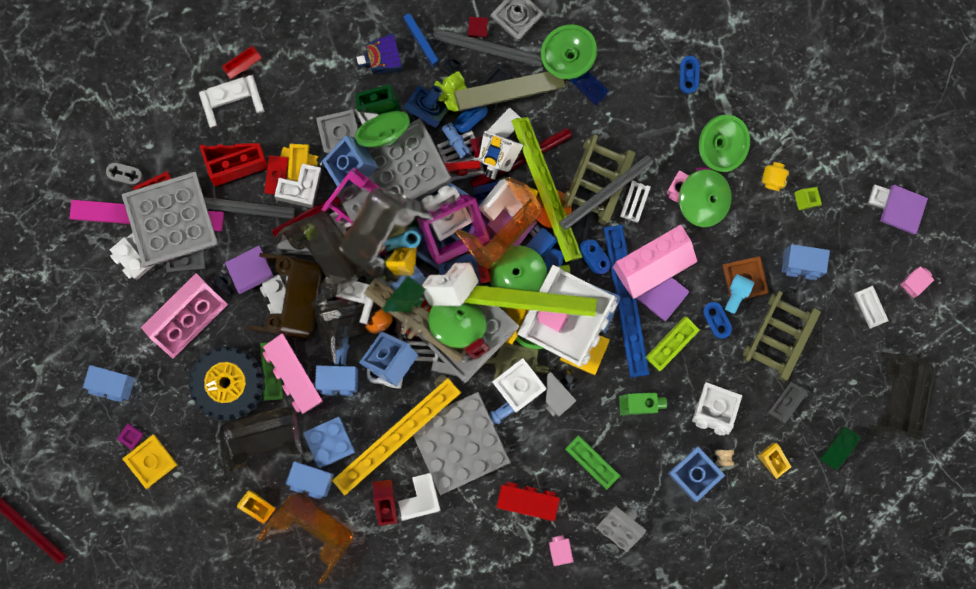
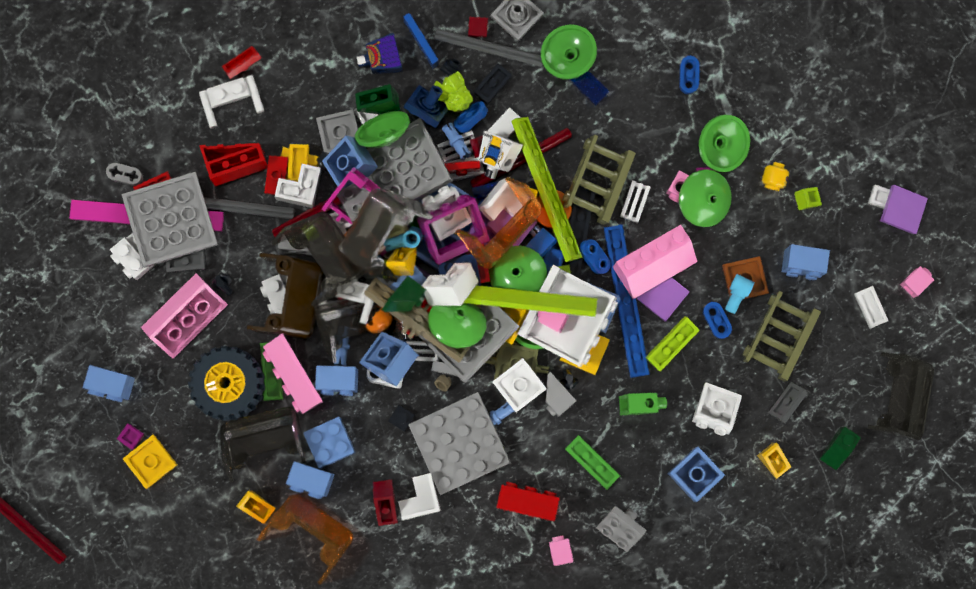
medium lavender tile [225,246,274,294] -> none
yellow plate [332,378,461,495] -> none
olive tile [454,72,565,111] -> none
dark red tile [464,338,490,359] -> none
dark grey axle [559,155,653,230] -> none
tan wheel [714,450,734,466] -> none

